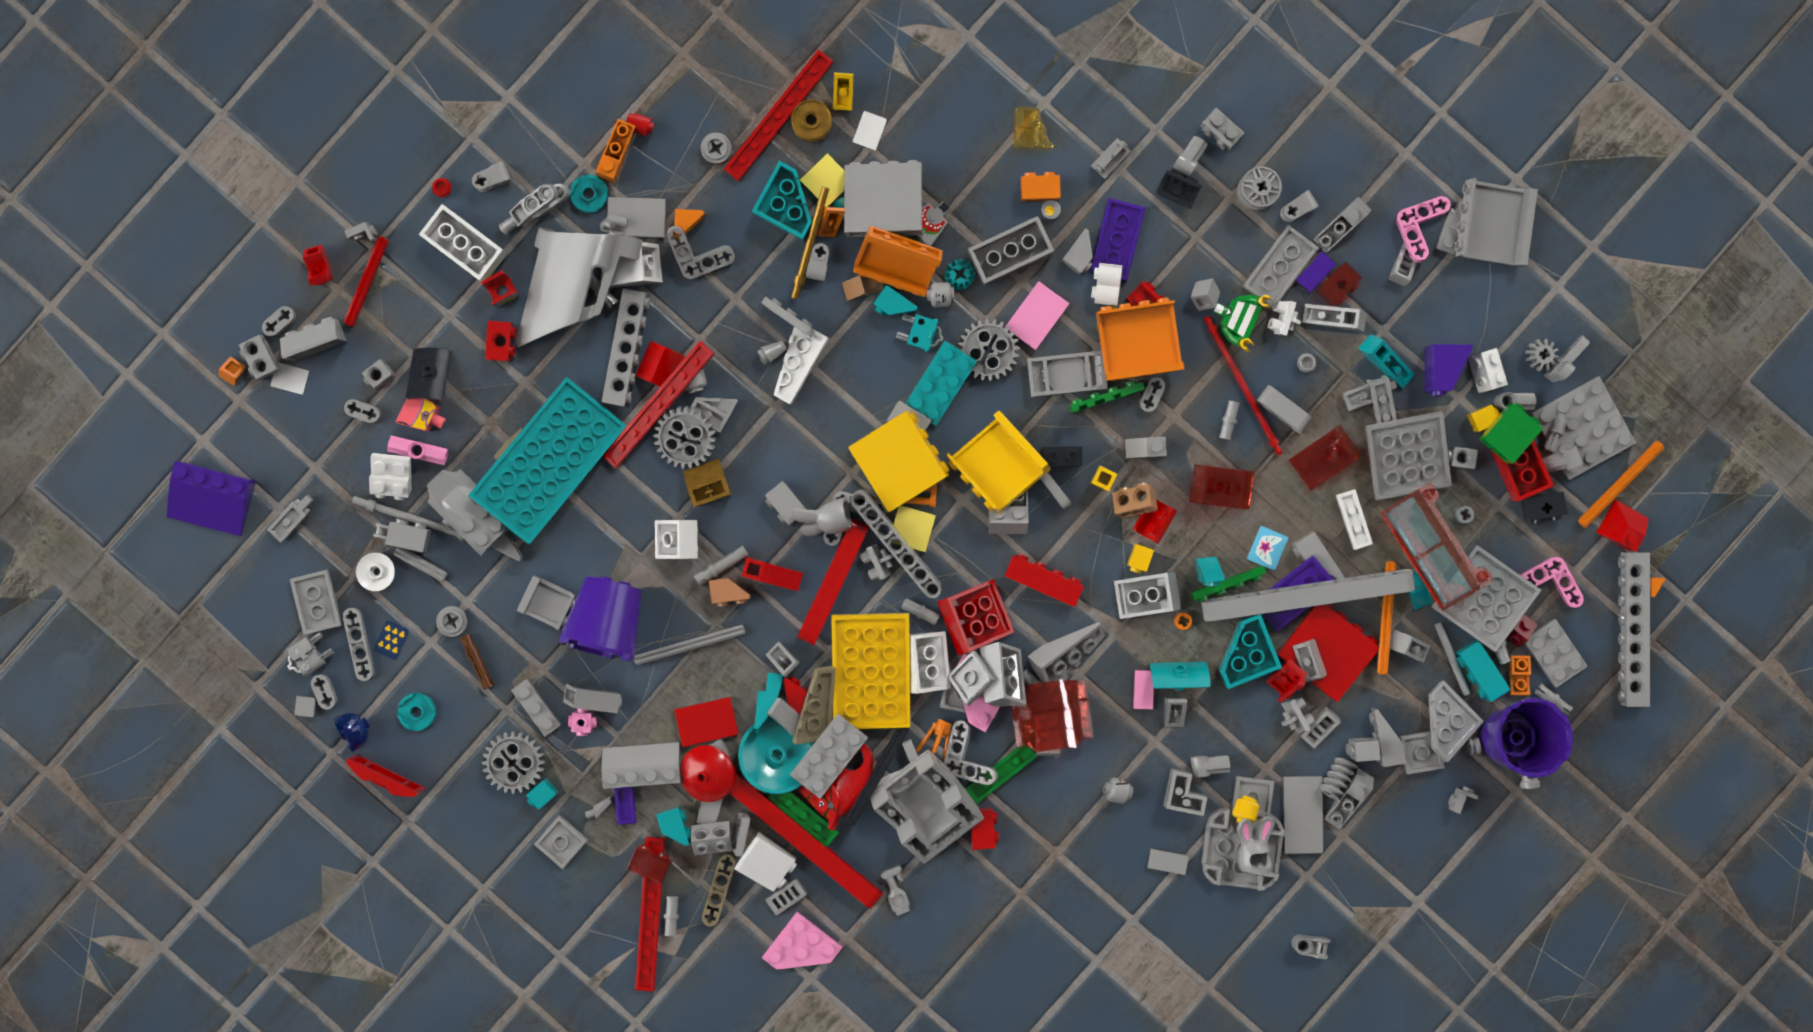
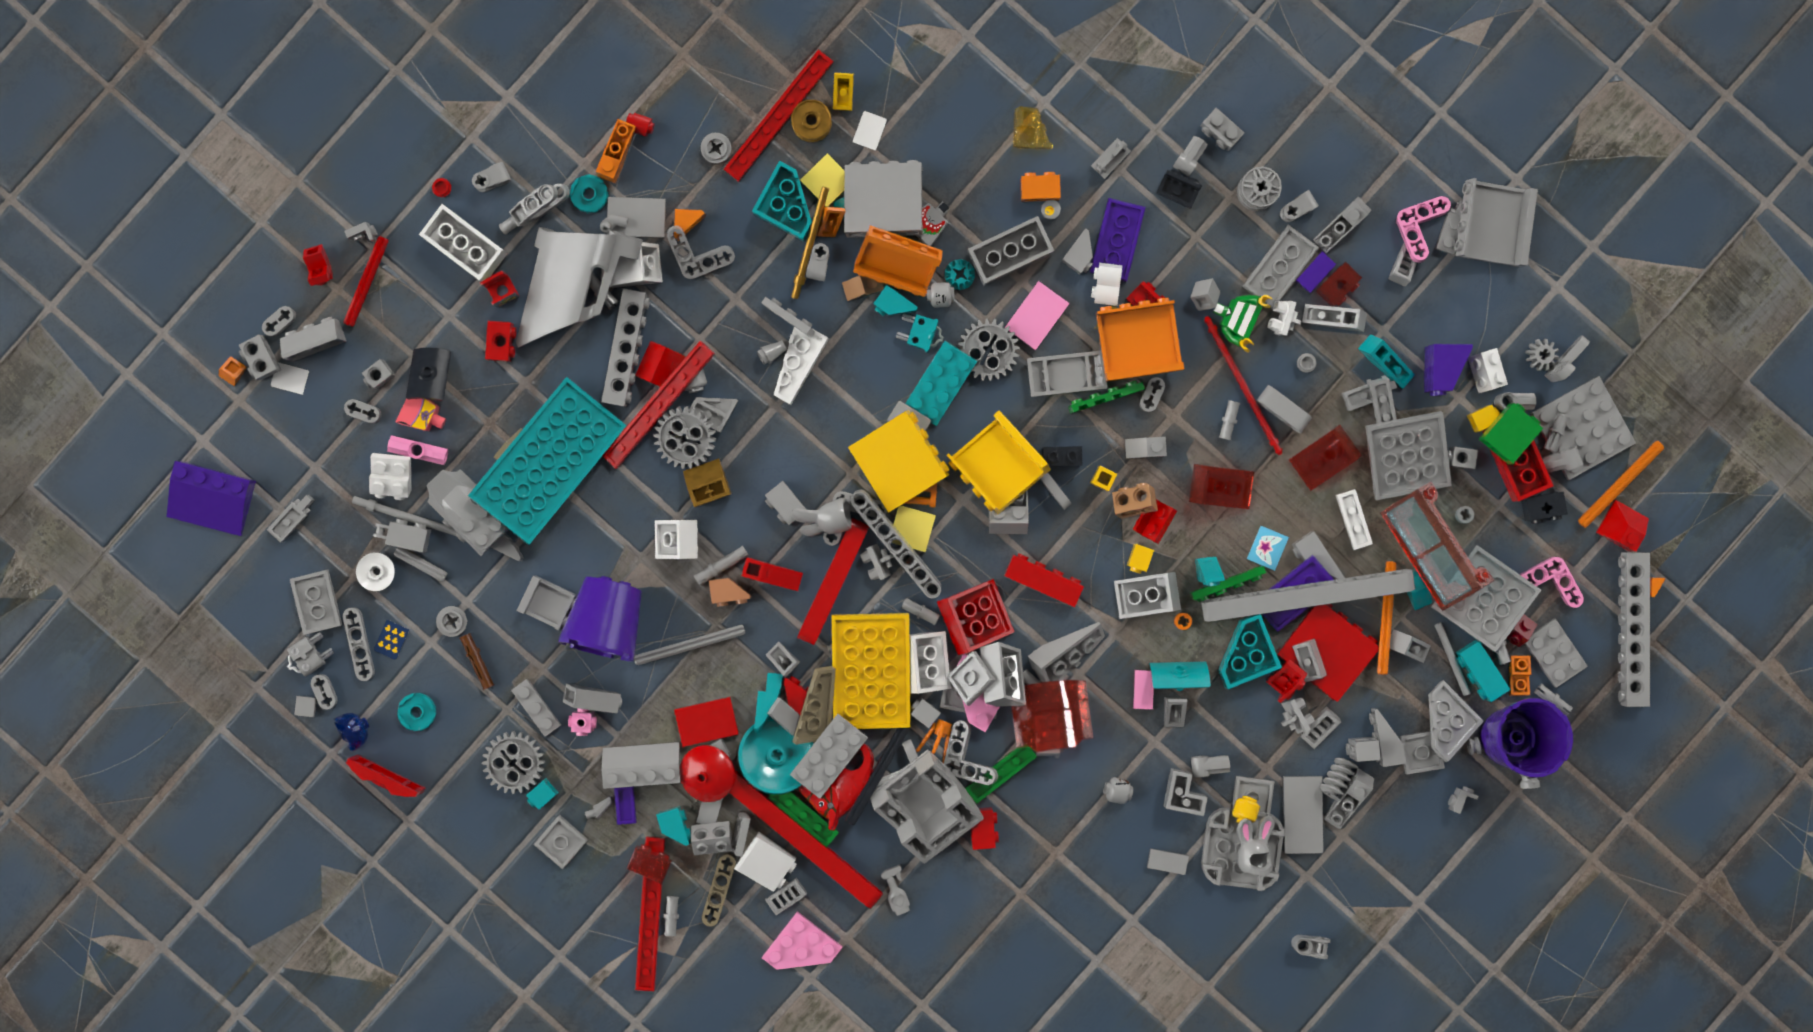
none -> light grey brick [910,698,941,728]

